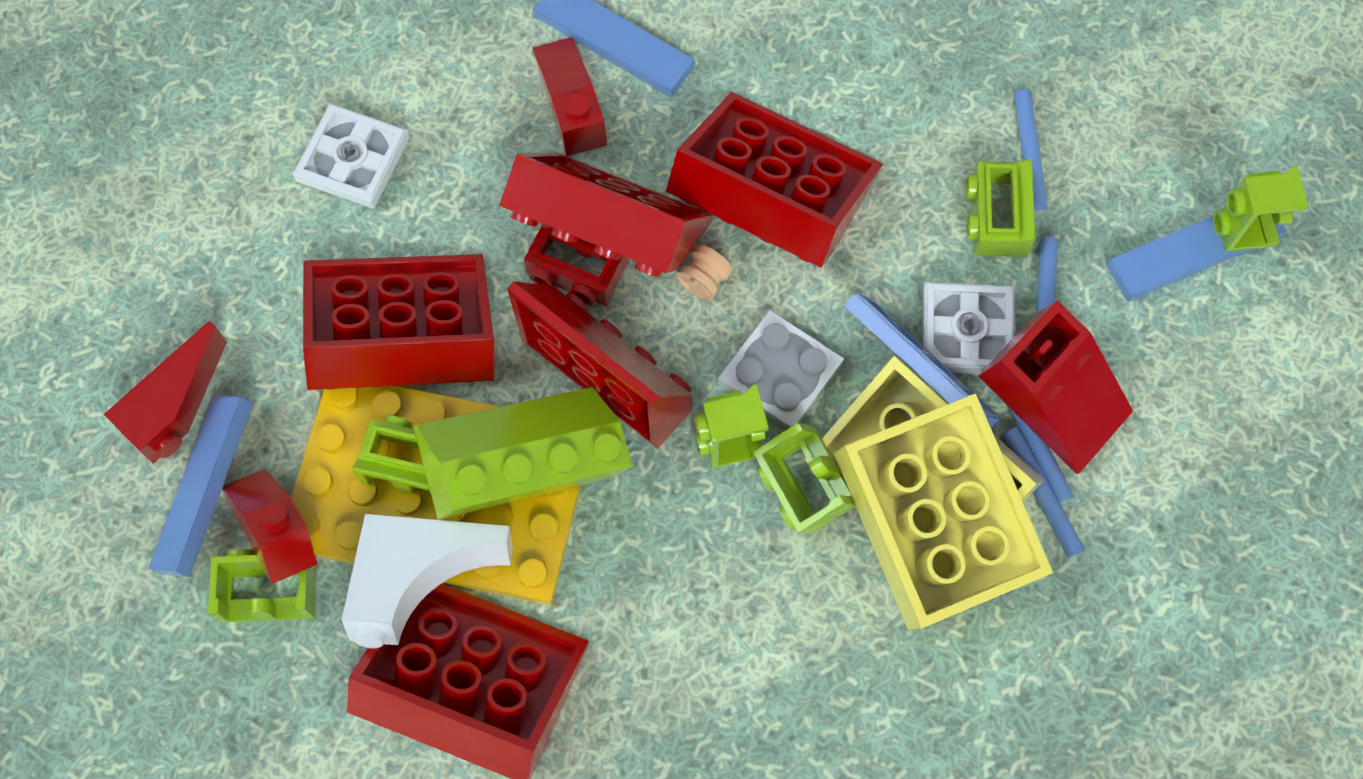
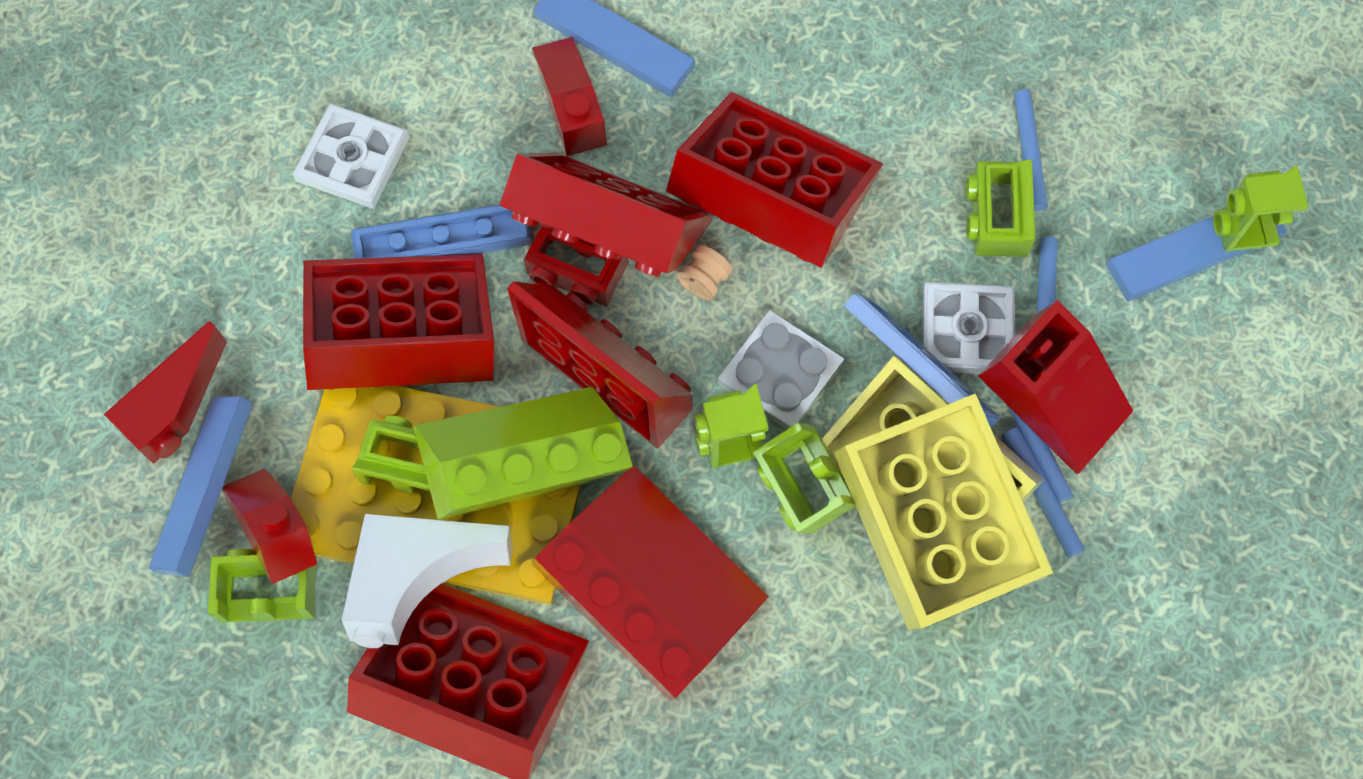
none -> medium blue tile [351,205,532,259]
none -> red slope [533,465,769,701]

